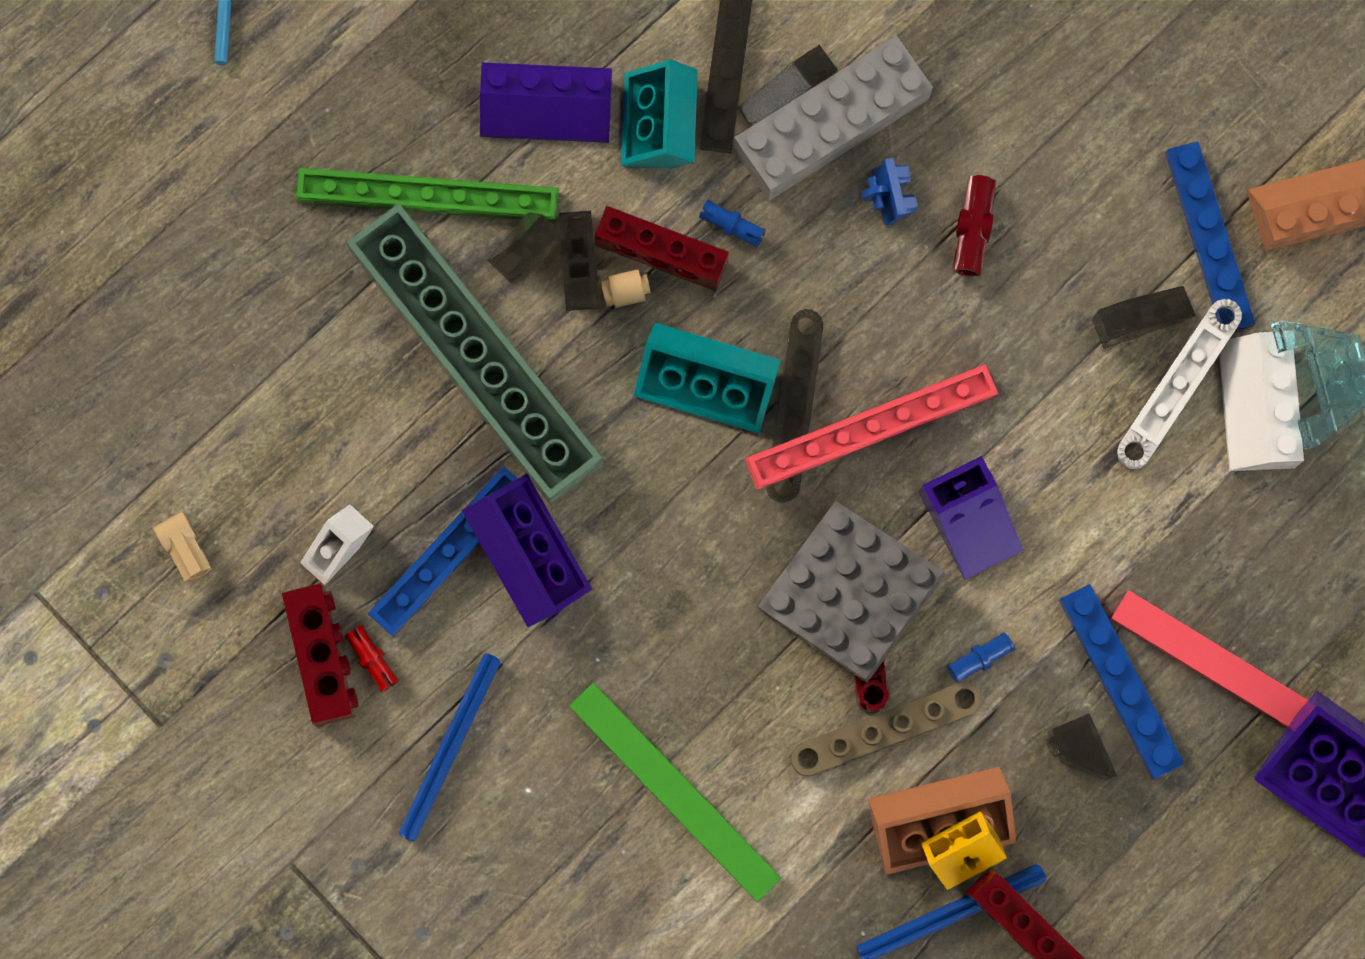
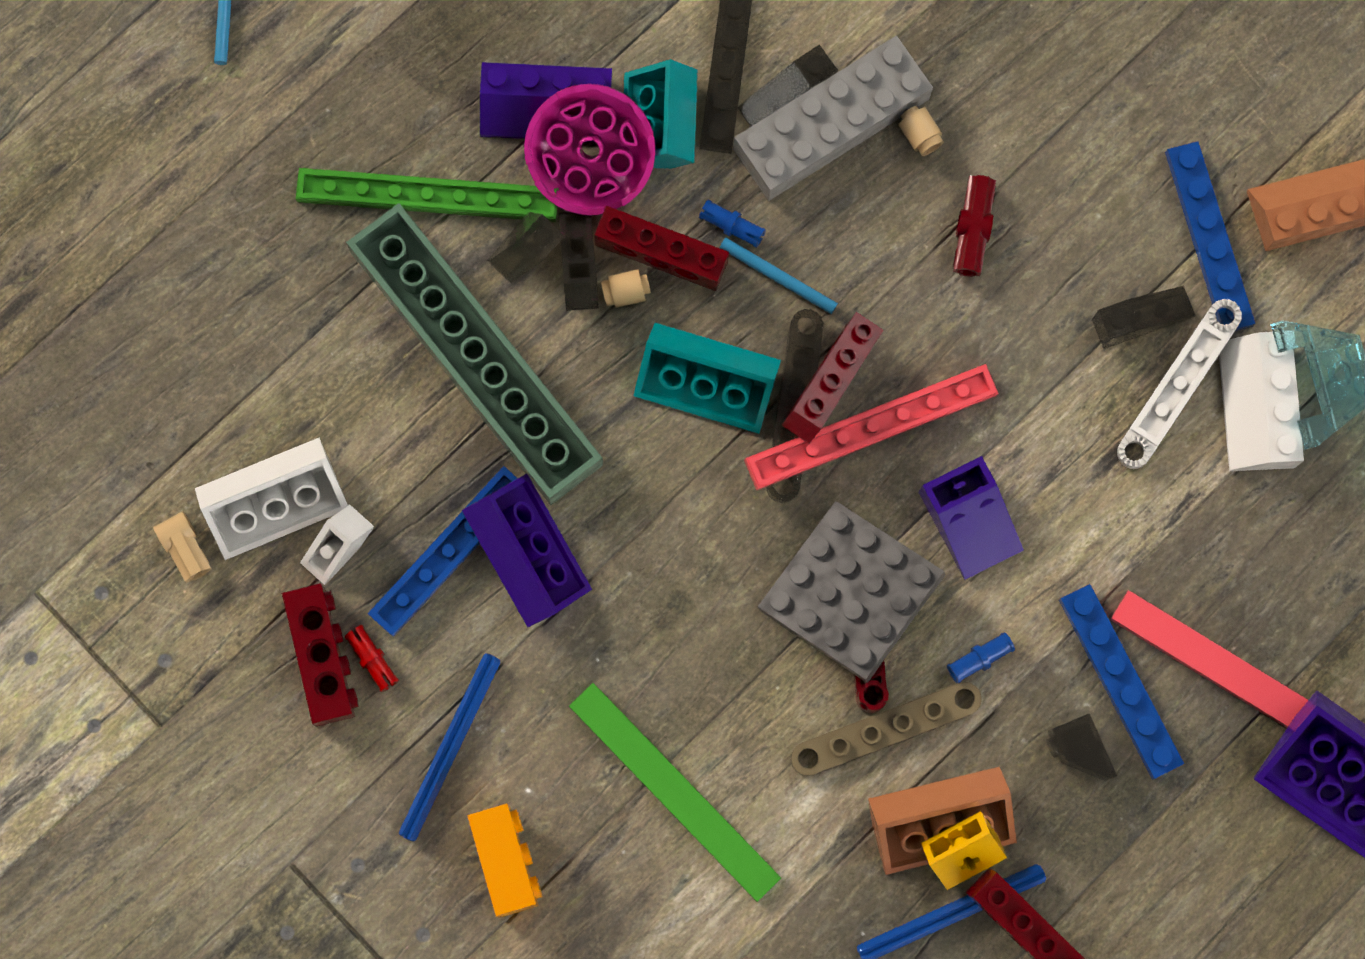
blue hips [861,158,918,225] -> none
none -> white slope [195,438,348,560]
none -> light orange brick [467,803,543,918]
none -> dark pink brick [524,84,656,215]
none -> dark azure bar [720,238,838,315]
none -> dark red brick [782,312,884,444]
none -> tan brick [898,106,944,156]

